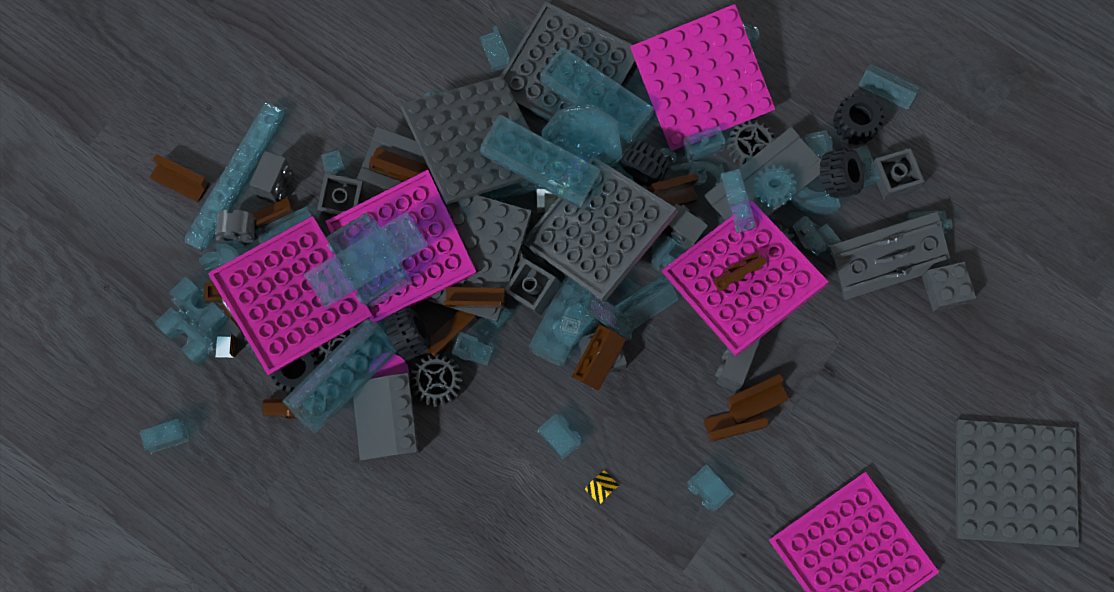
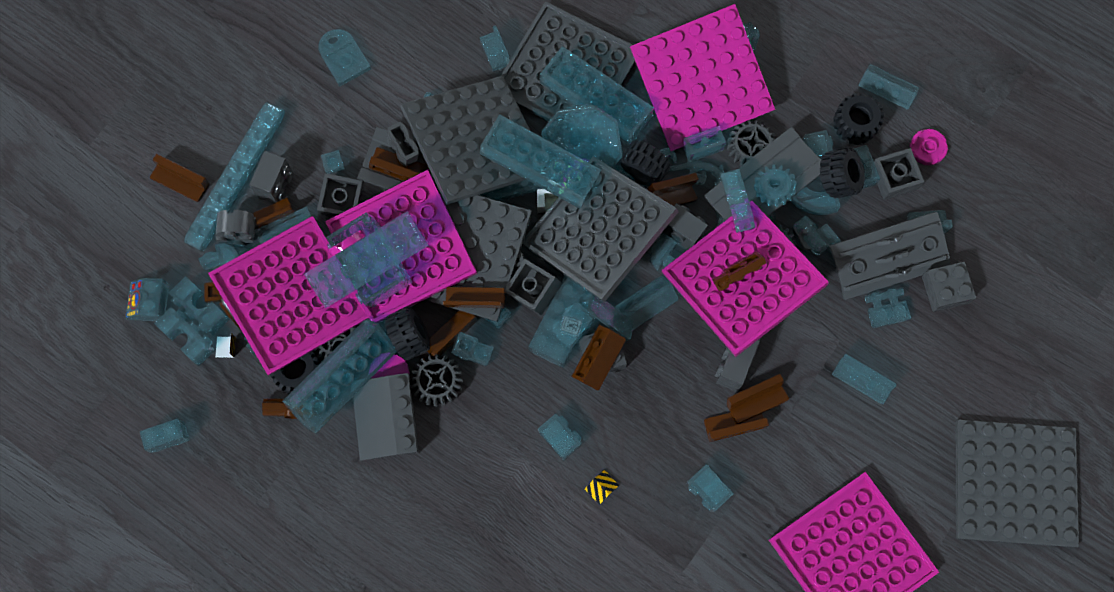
none -> clear light blue slope [125,278,169,322]
none -> clear light blue tile [319,29,371,87]
none -> dark pink tile [328,230,366,257]
none -> dark grey brick [387,122,419,167]
none -> clear light blue panel [832,354,897,405]
none -> clear light blue plate [865,288,911,328]
none -> dark pink tile [910,129,948,165]

